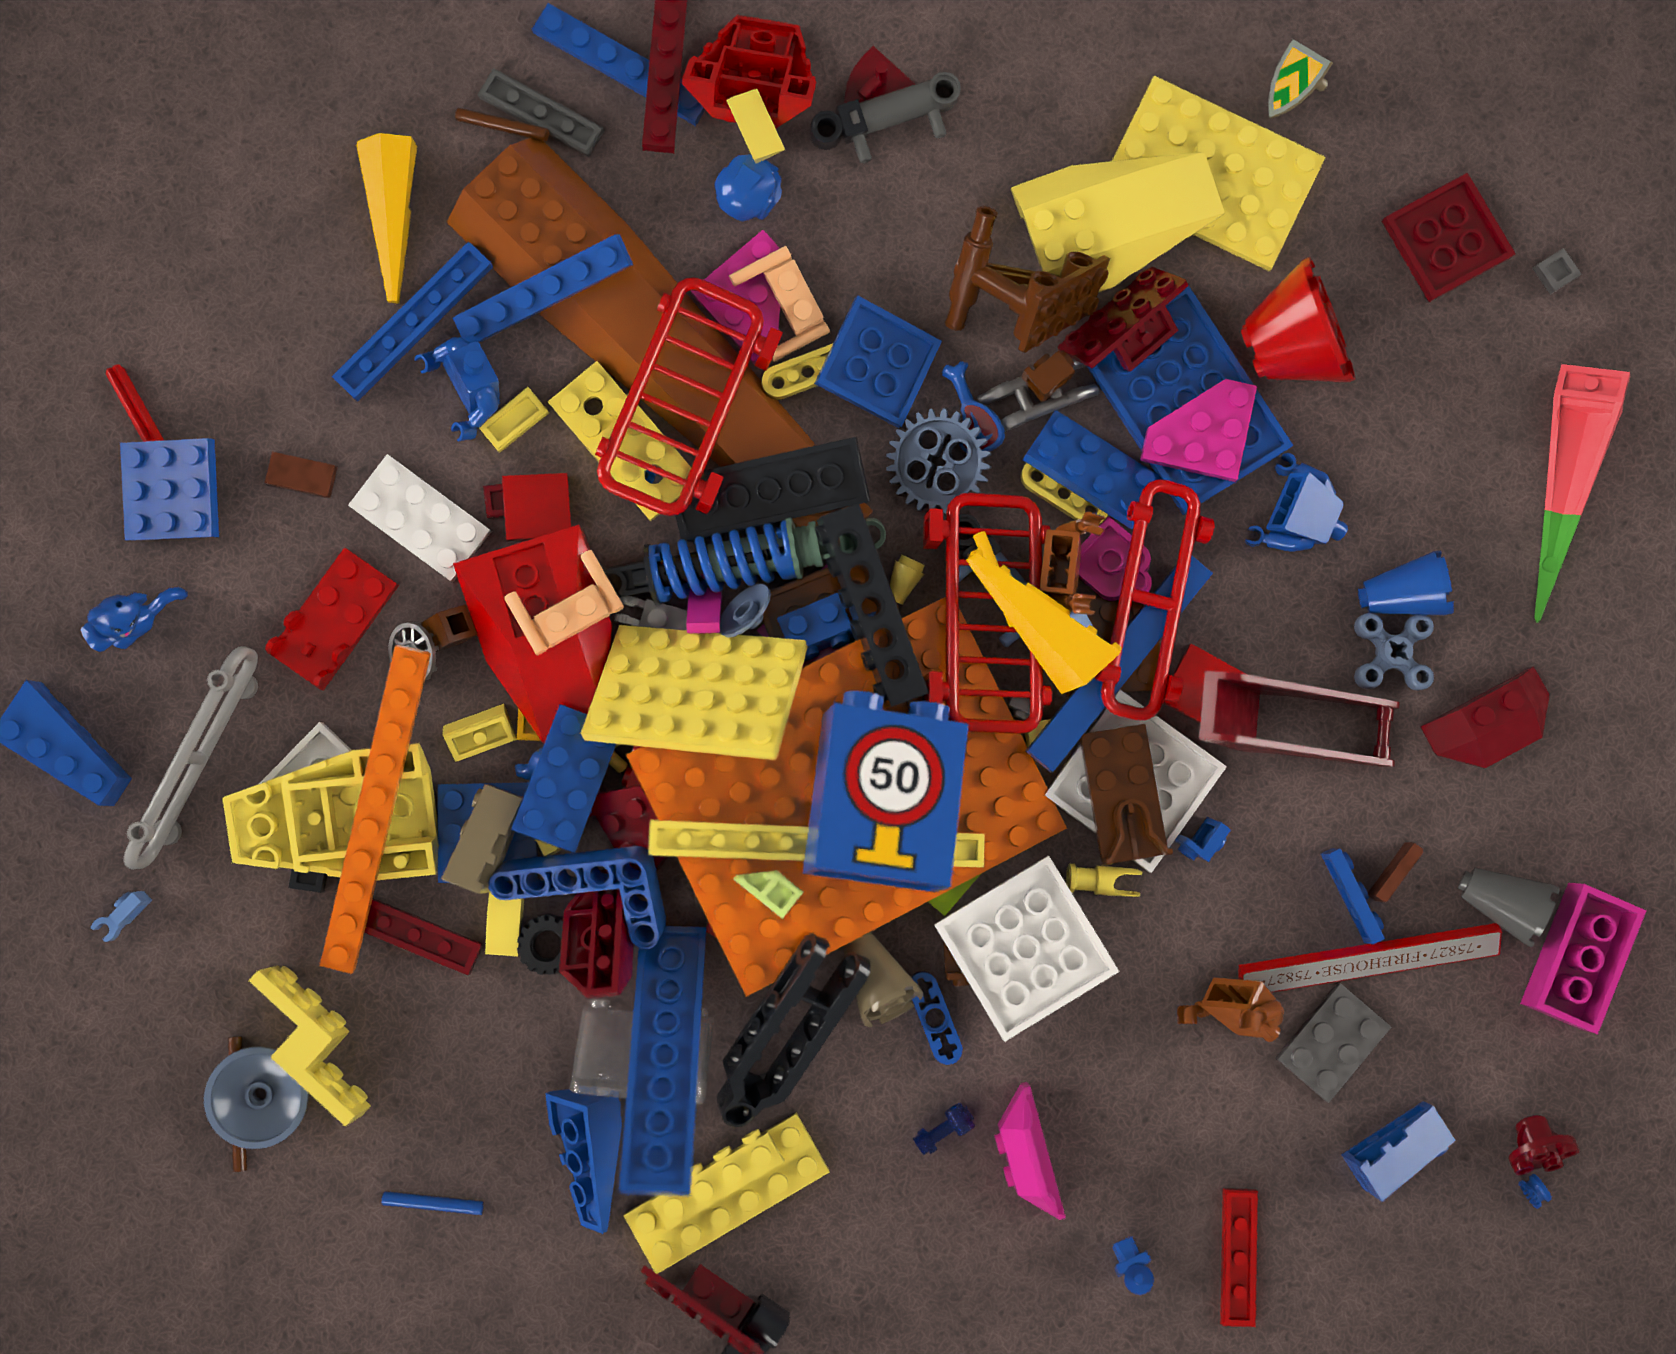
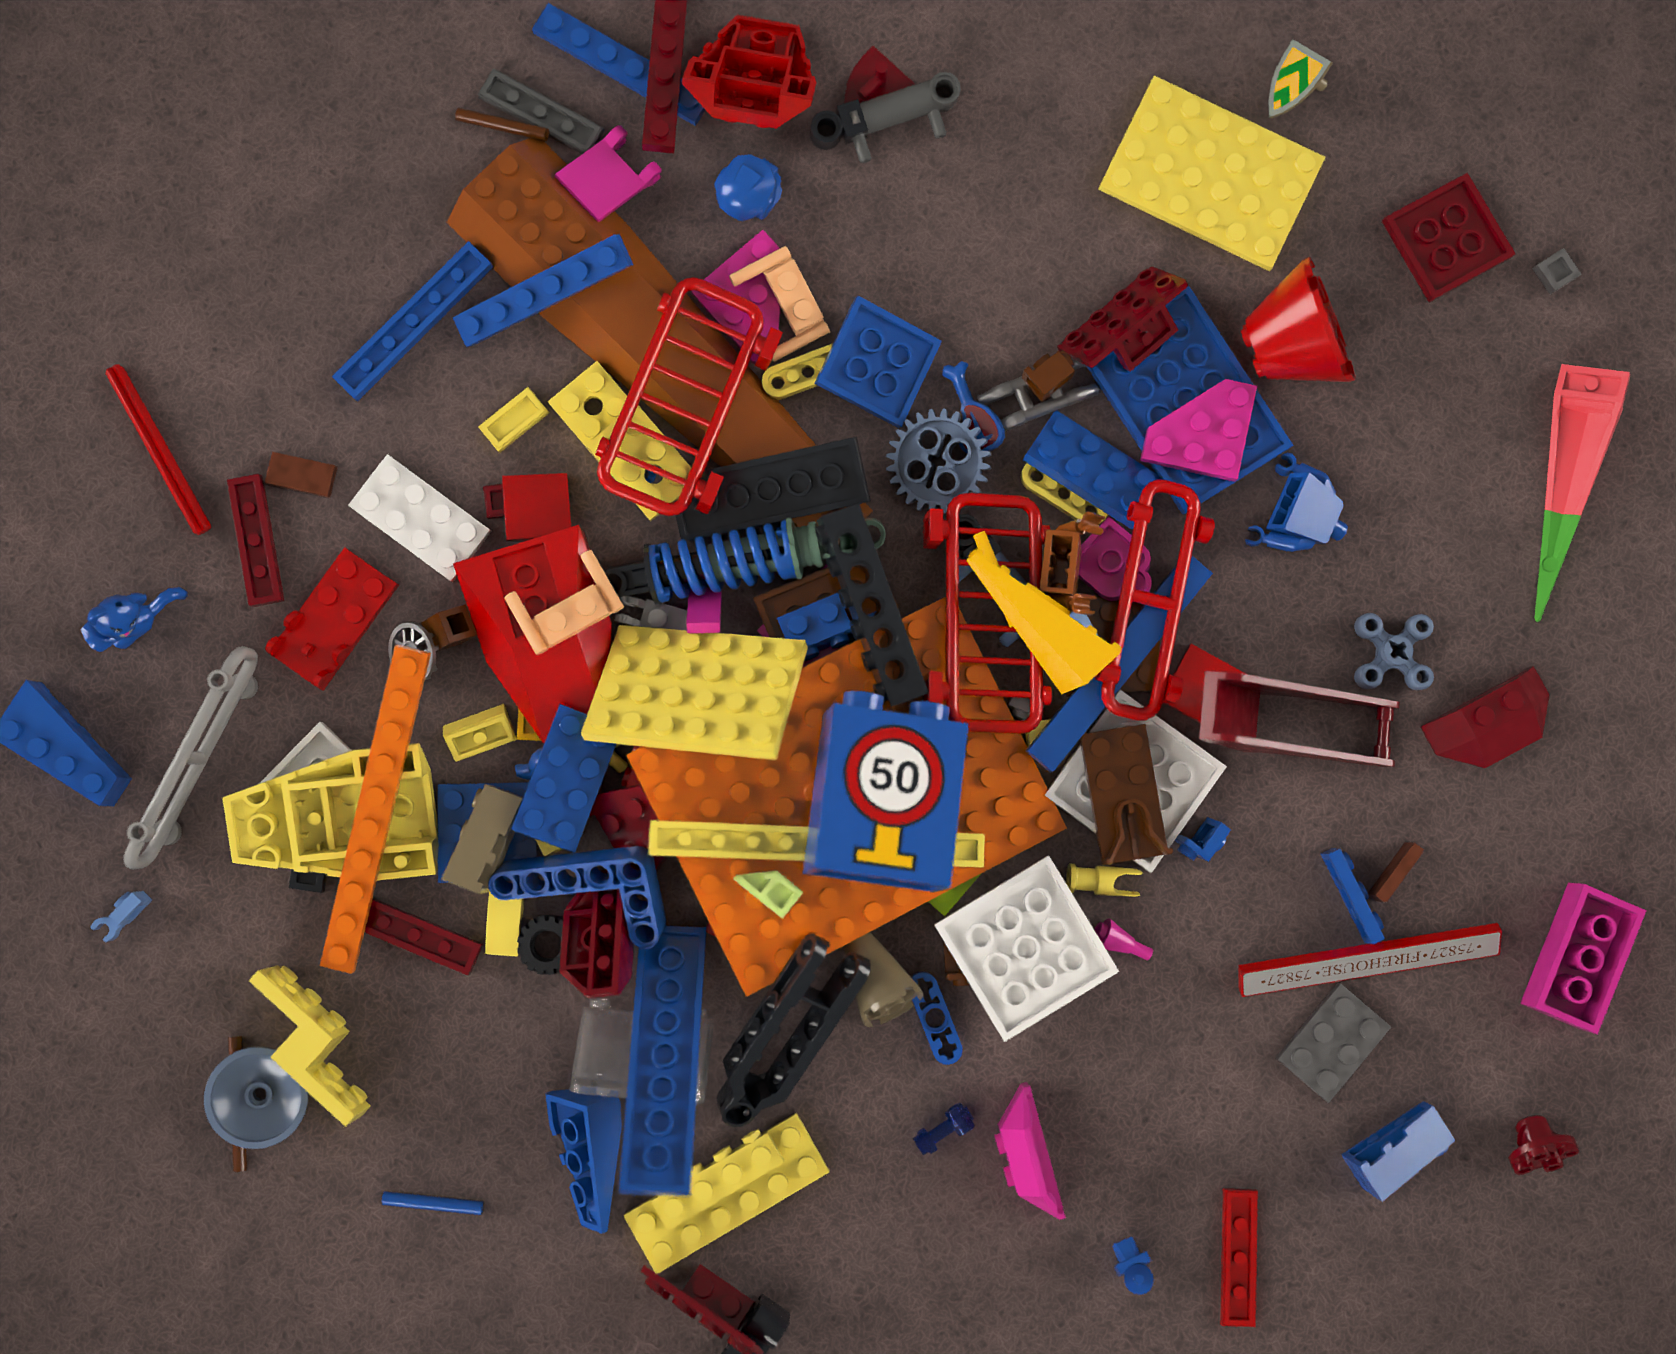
plate [120,438,219,541] -> none
yellow wedge [357,133,417,304] -> none
blue torso [414,337,500,441] -> none
sand blue dish [719,584,771,638] -> none
light yellow slope [726,89,785,164] -> none
light yellow cone [890,555,925,605] -> none
reddish brown plate [945,206,1110,353] -> none
light yellow wedge [1011,152,1225,293] -> none
dark orange torso [1177,977,1284,1042] -> none
blue cone [1358,550,1454,615] -> none
dark grey cone [1457,868,1560,947] -> none
blue bush [1519,1174,1552,1209] -> none
none -> dark red plate [227,473,285,607]
none -> dark pink flag [555,125,662,222]
none -> dark pink cone [1094,918,1153,961]

